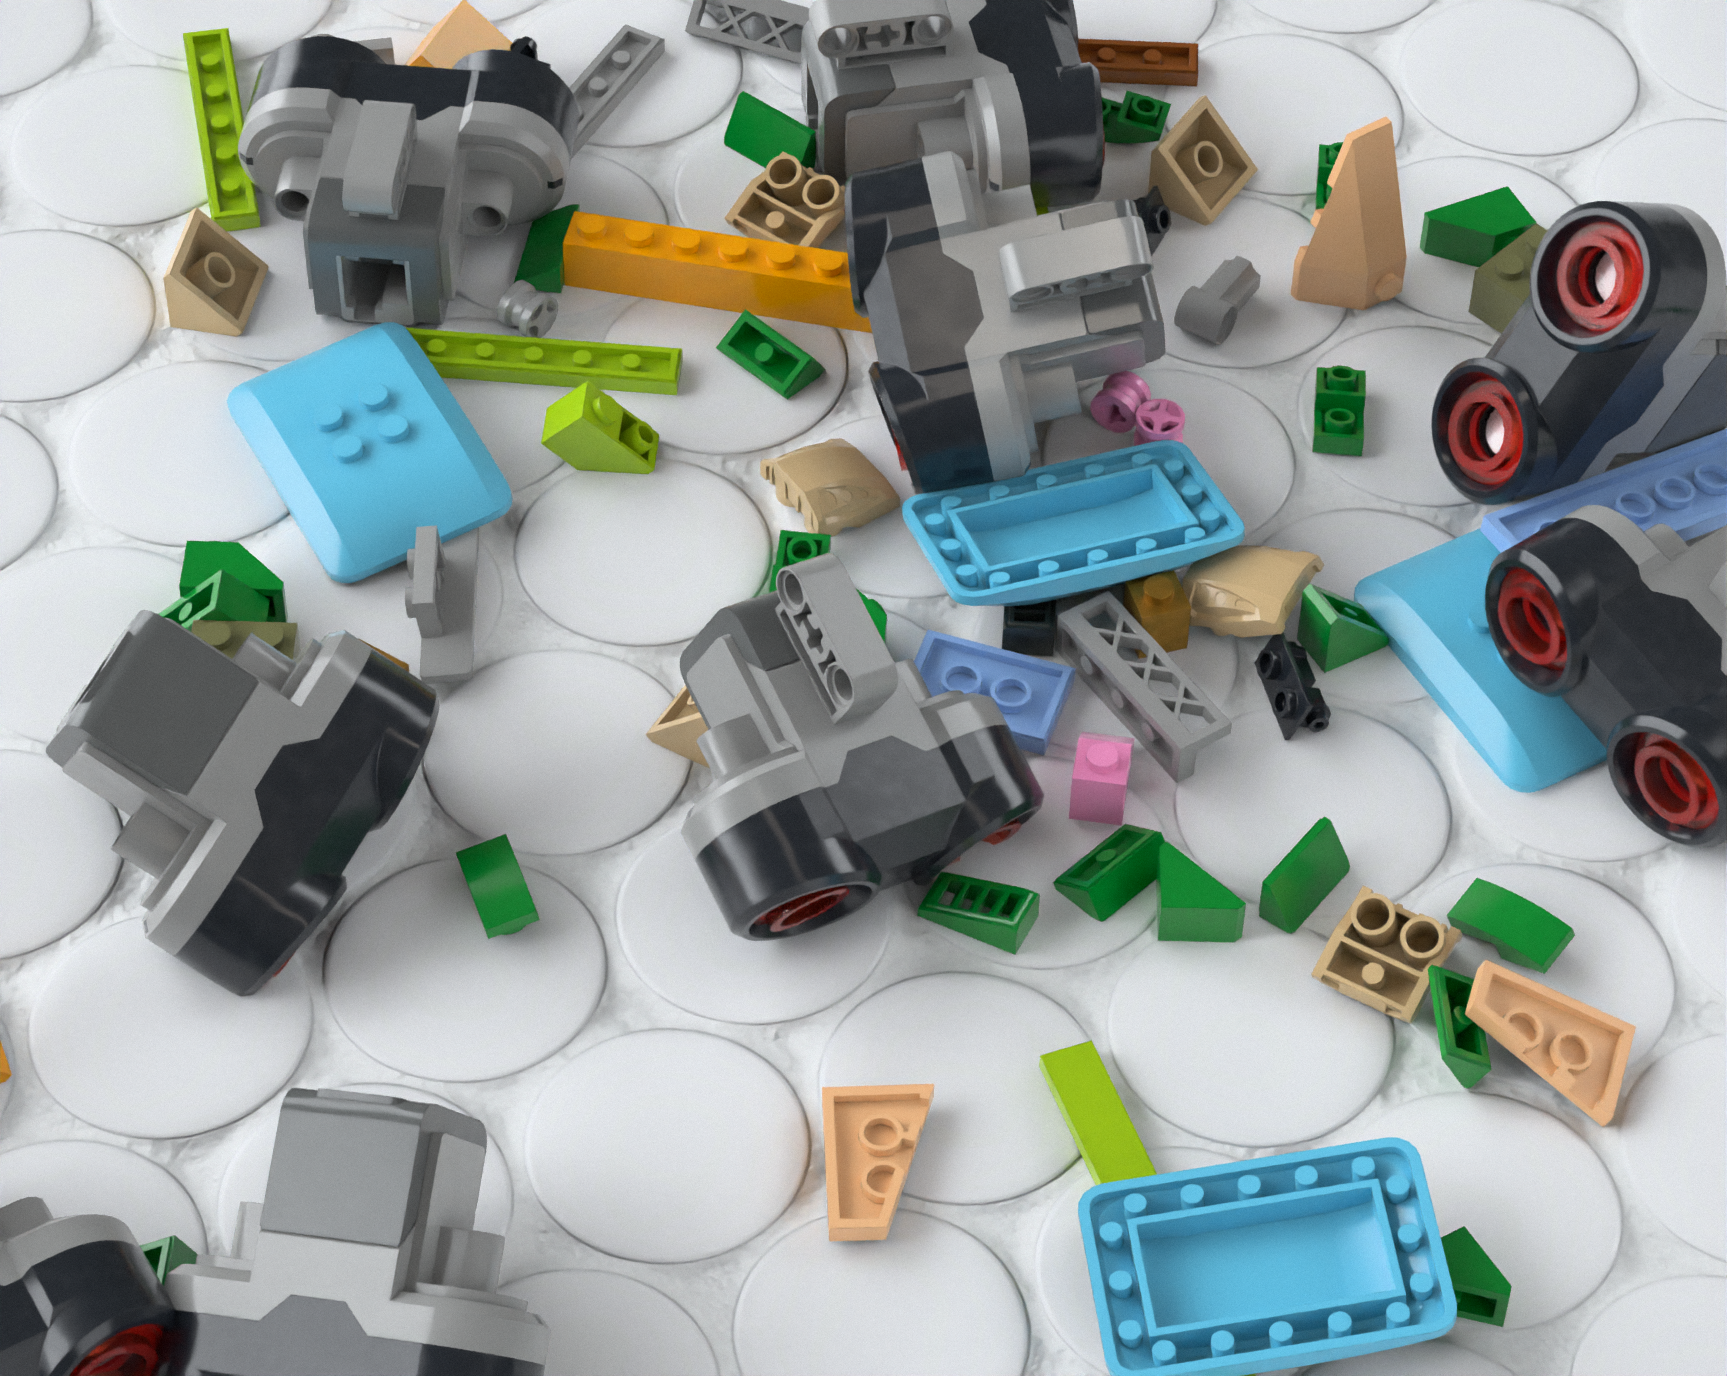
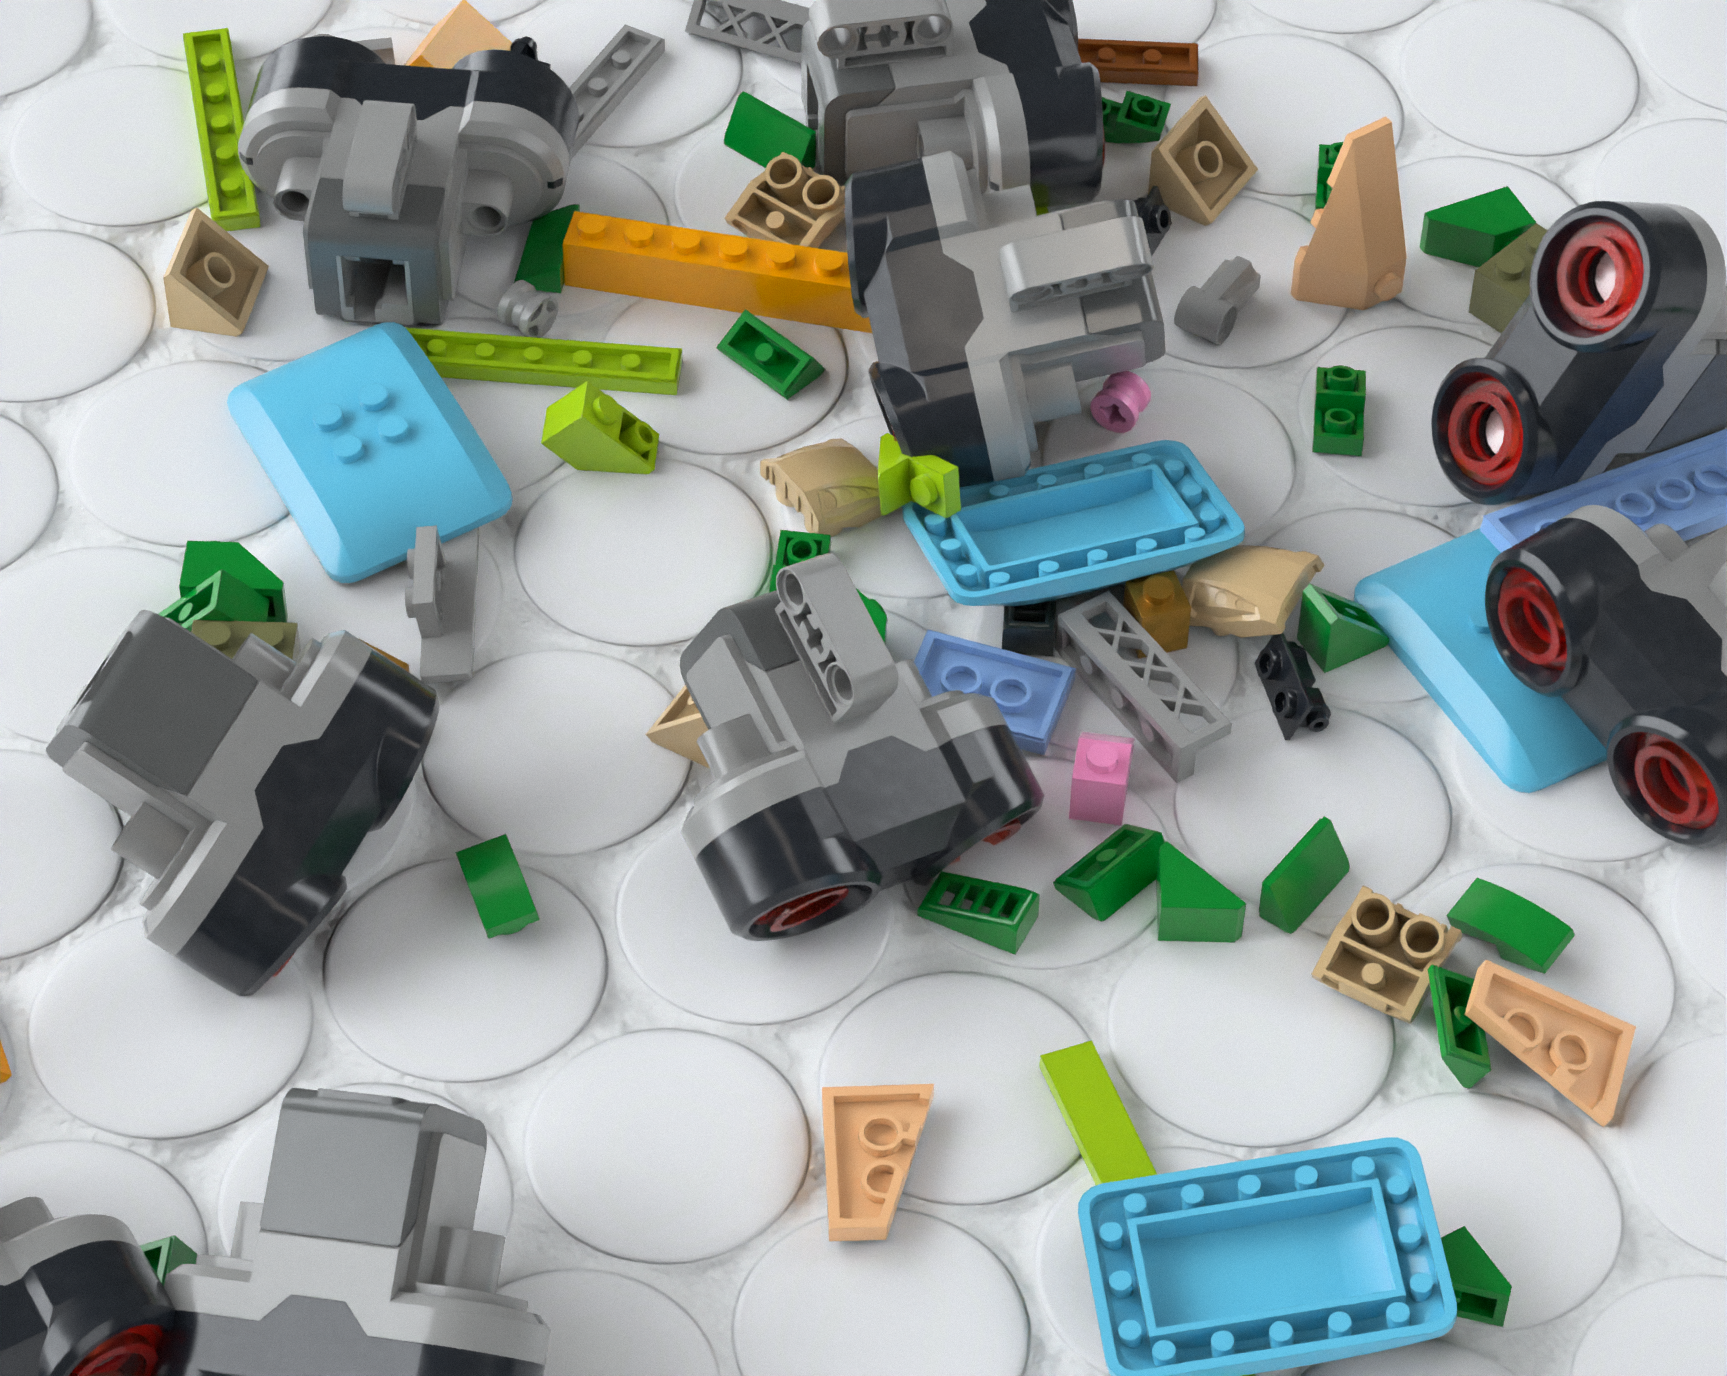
bright pink wheel [1134,399,1185,446] -> none
none -> lime slope [878,433,961,518]

